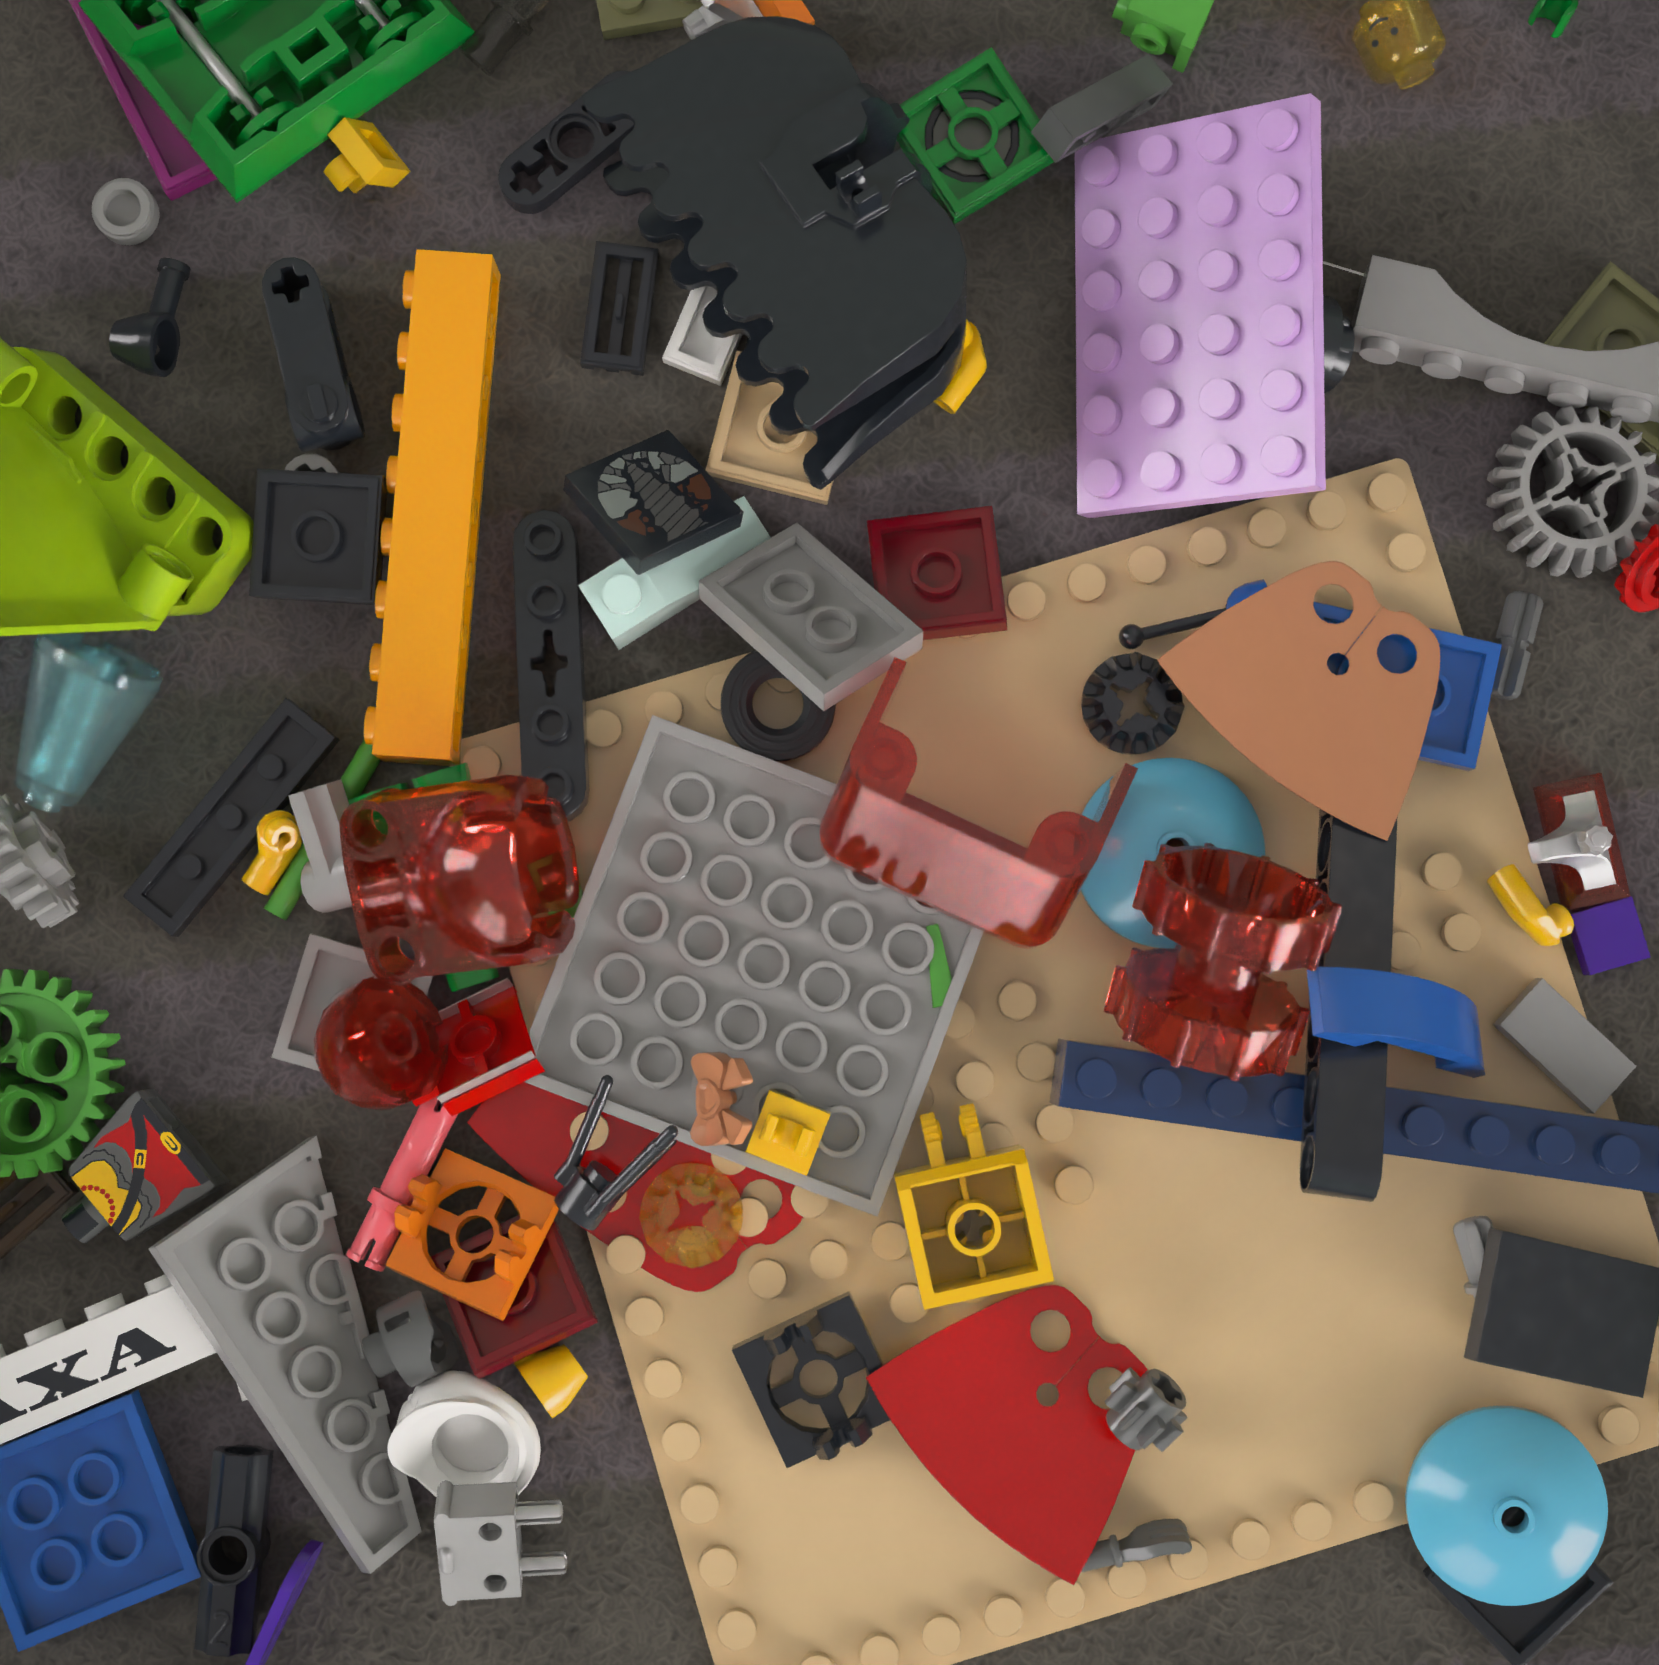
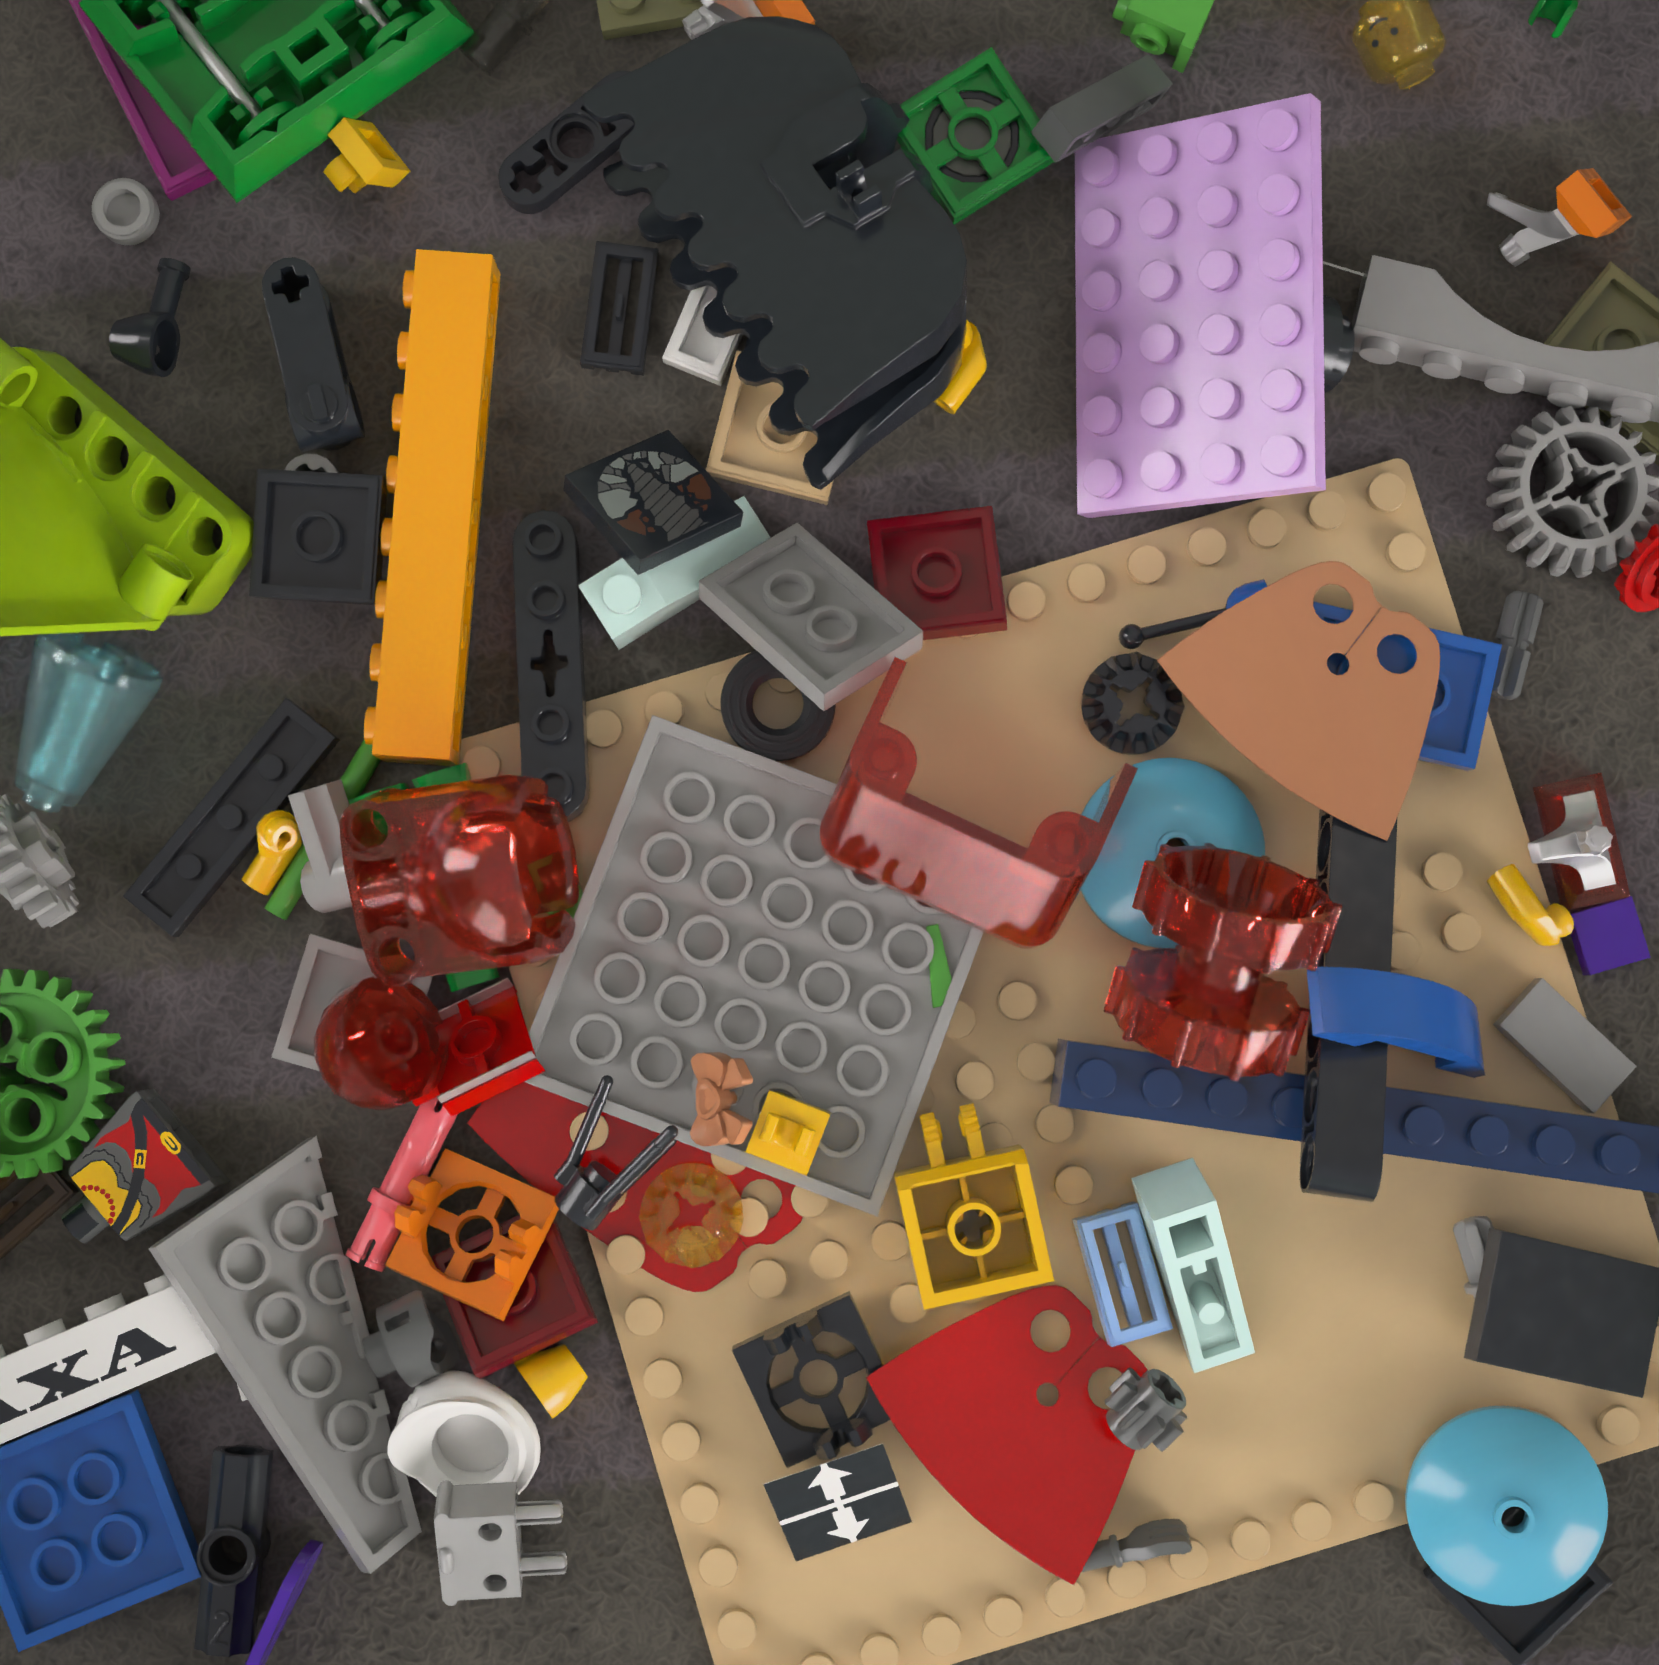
none -> black sticker [763,1443,912,1561]
none -> light blue tile [1072,1202,1173,1347]
none -> light aqua slope [1131,1158,1255,1373]
none -> piece [1487,168,1632,267]

